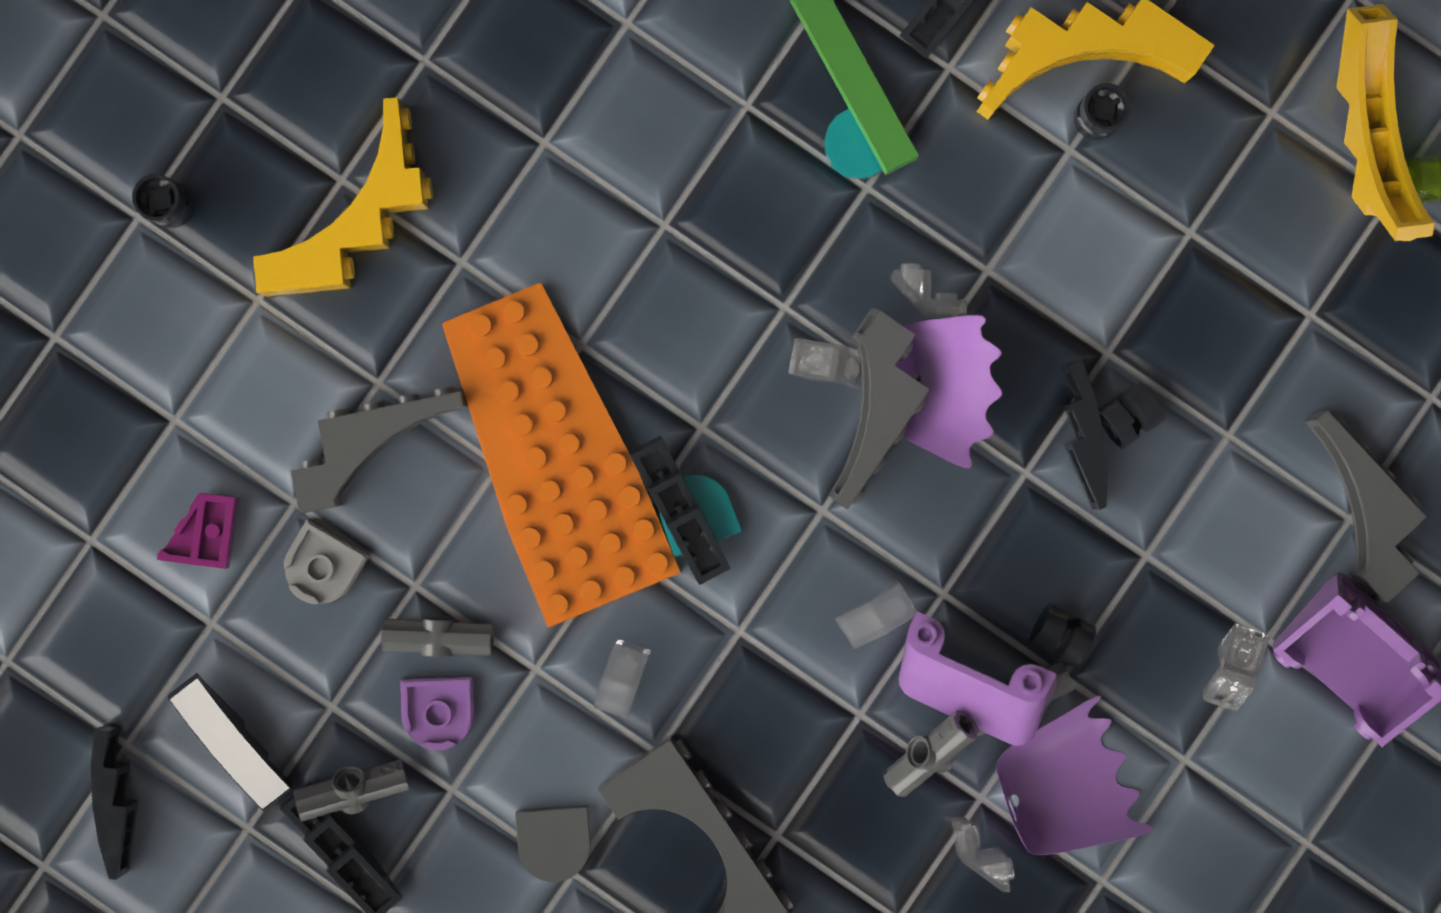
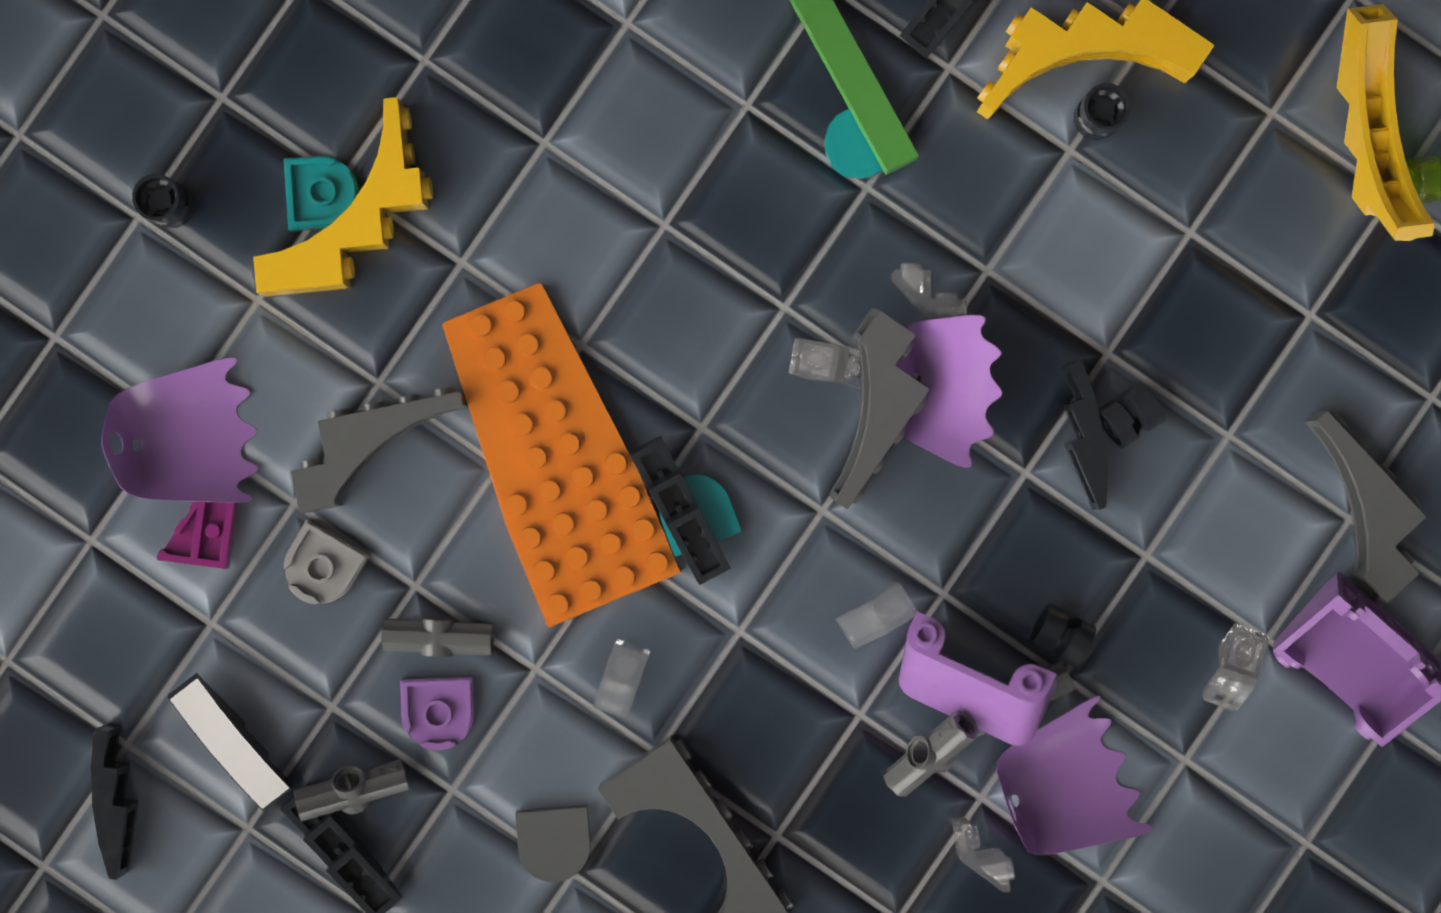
none -> medium lavender piece [101,357,259,503]
none -> teal tile [284,156,360,231]

